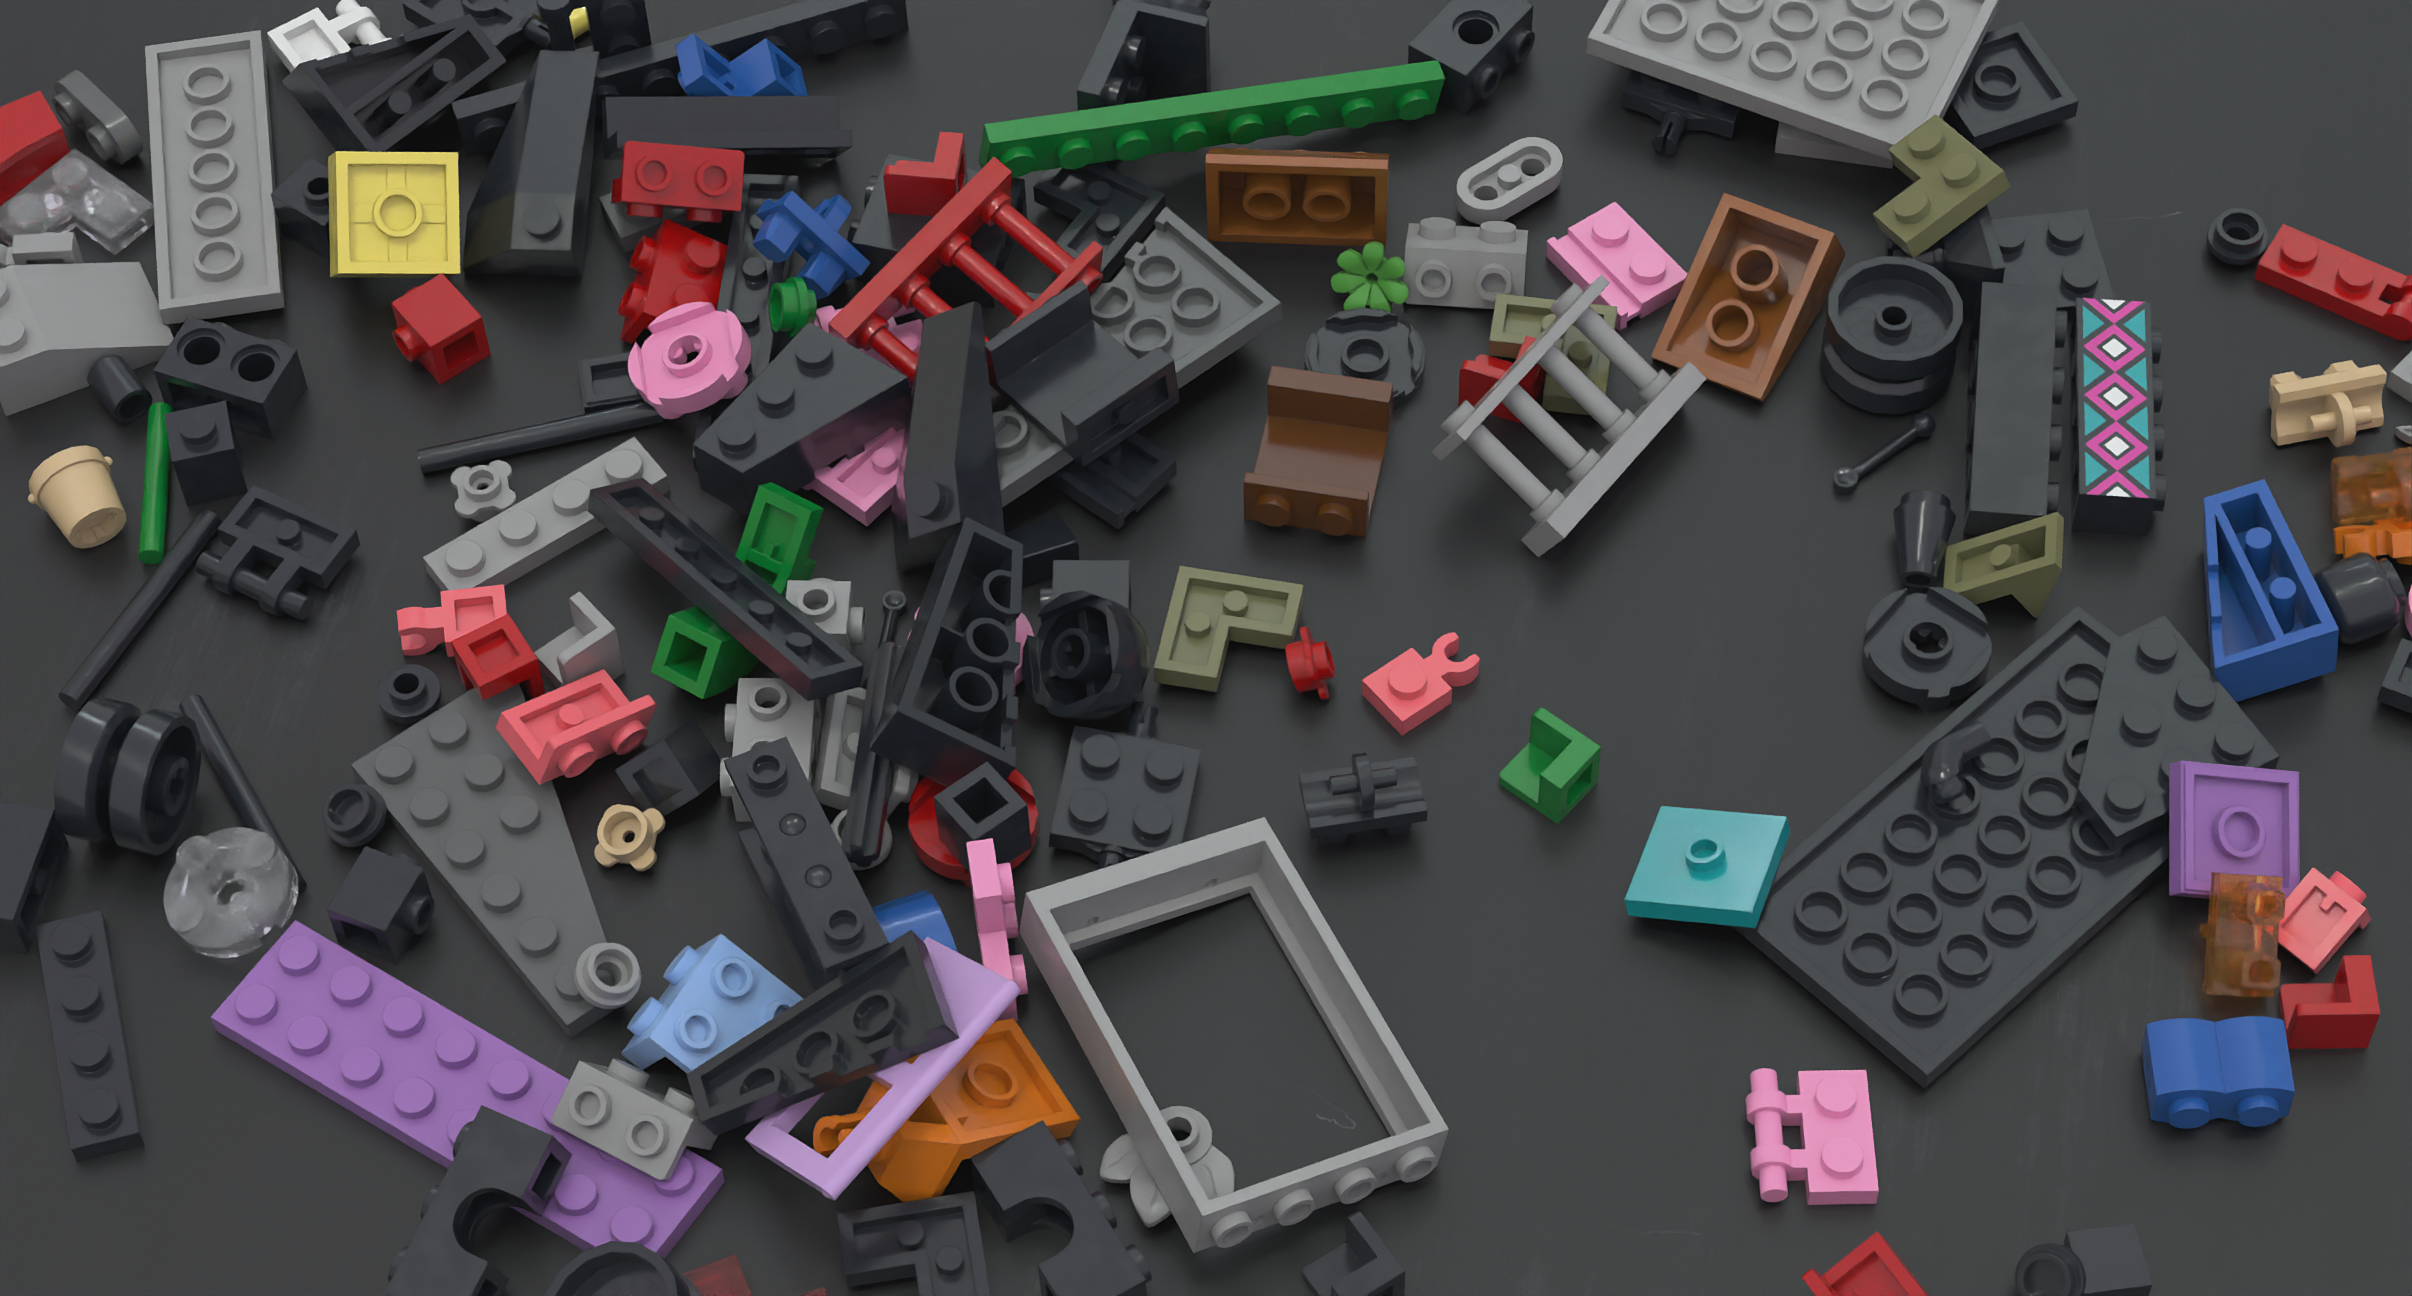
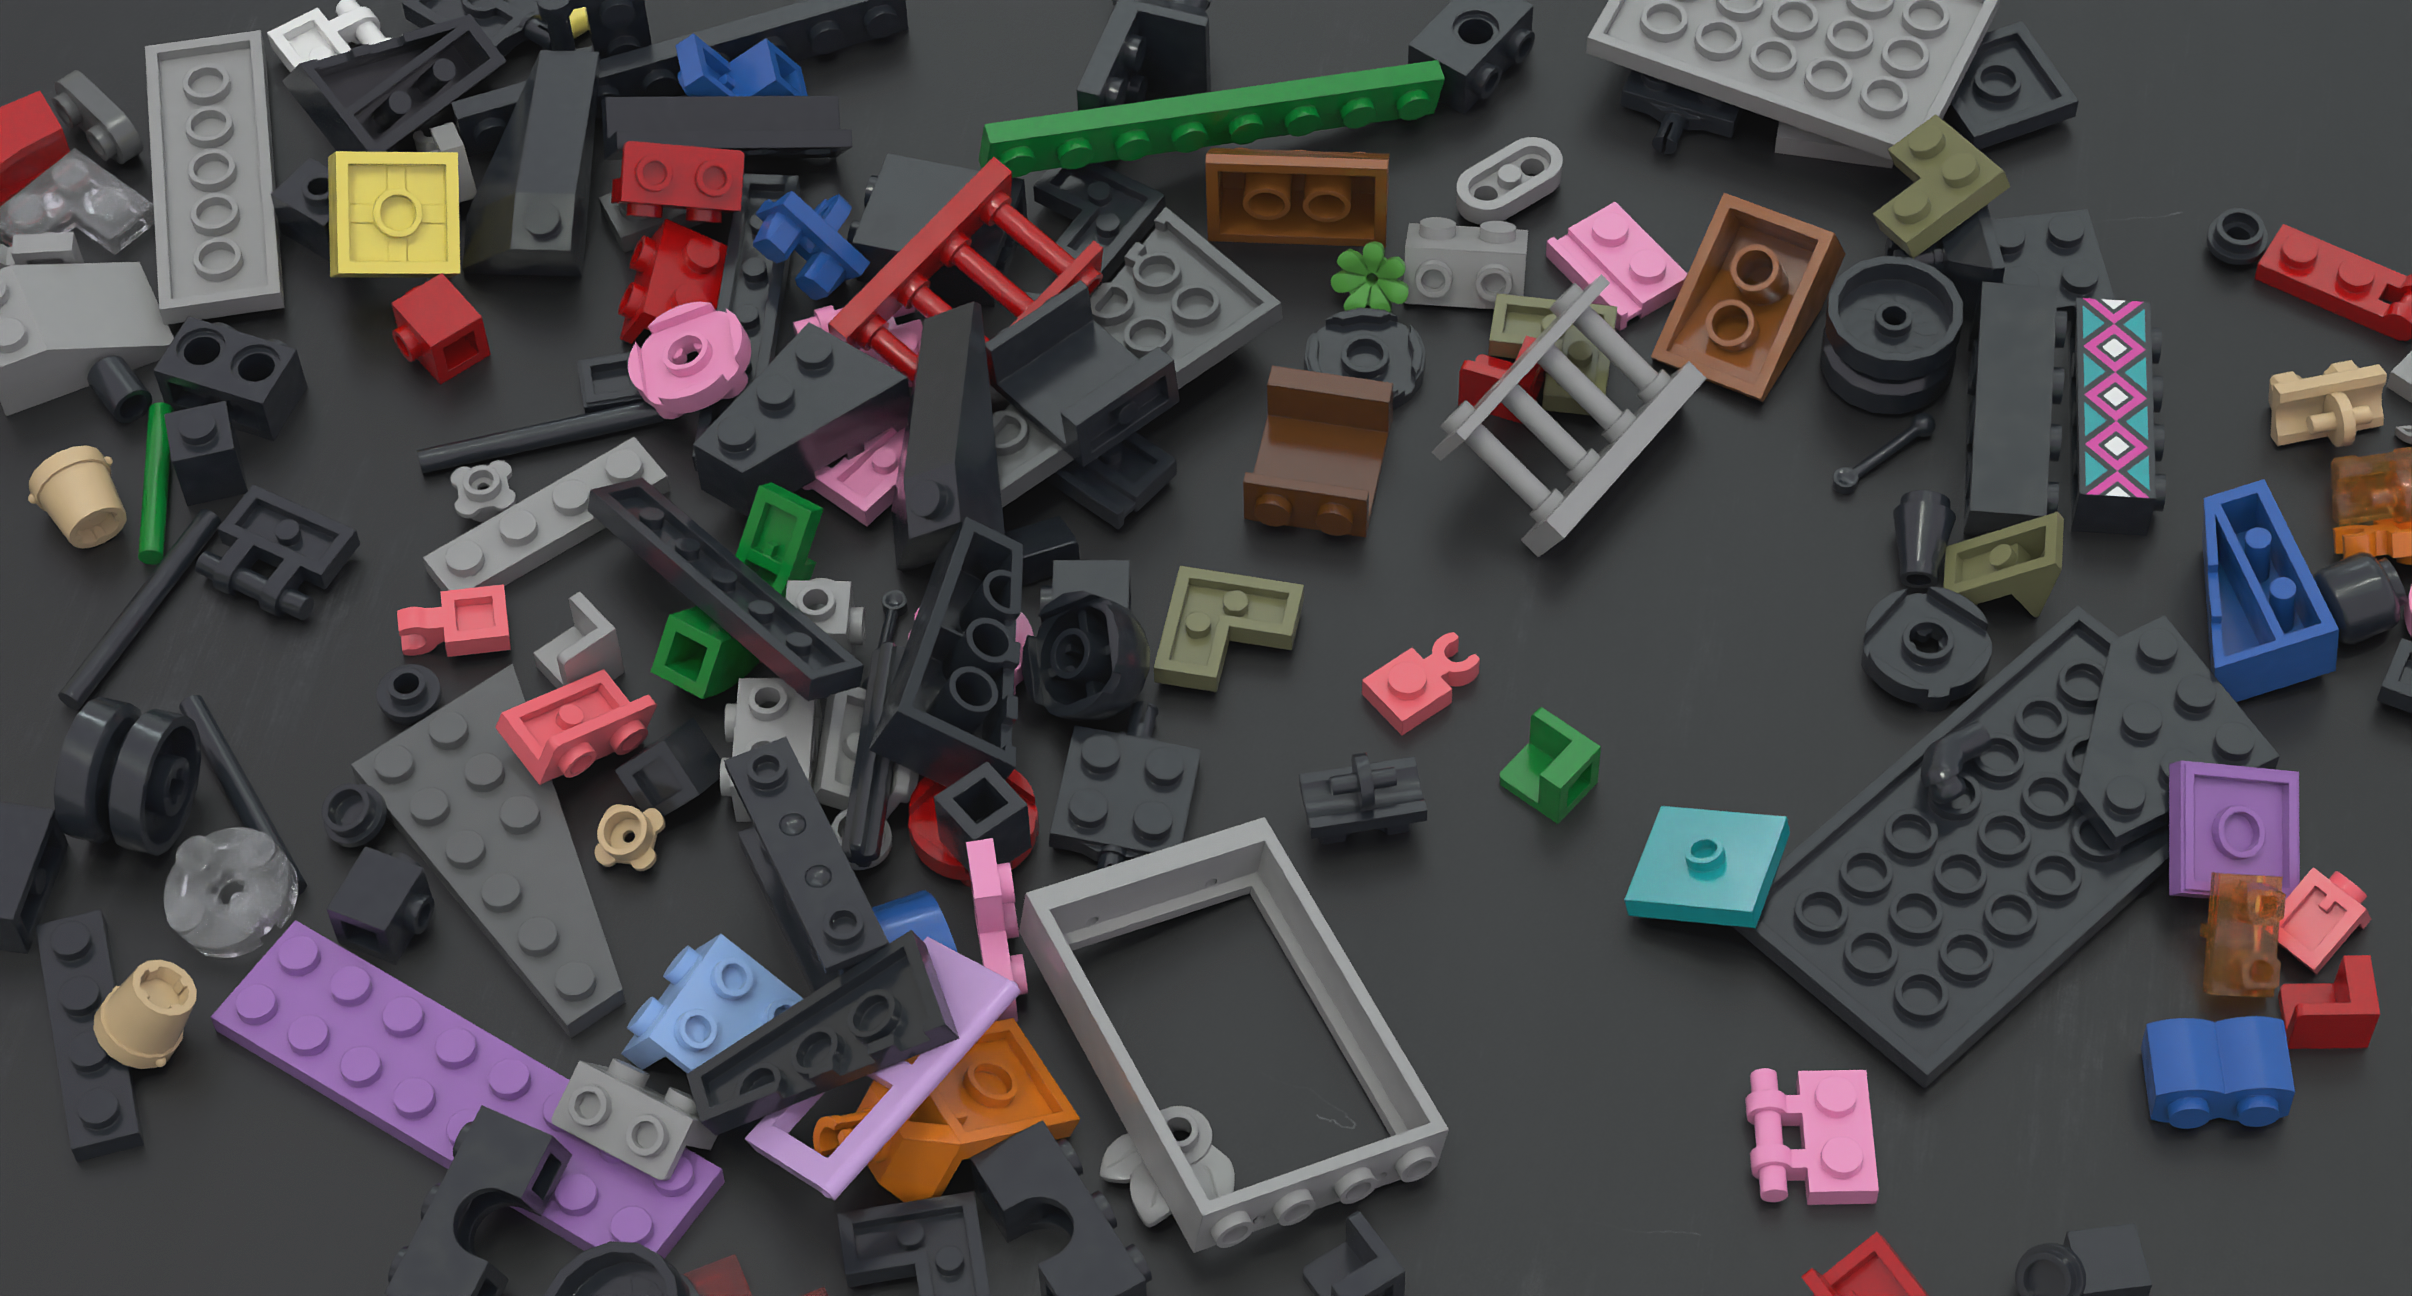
red panel [451,614,546,701] -> none
light grey plate [573,943,641,1009] -> none
green plate [768,277,817,338] -> none
red panel [883,132,967,216] -> none
red plate [1285,626,1336,700] -> none
none -> tan piece [93,960,197,1069]
none -> light grey plate [413,122,477,203]

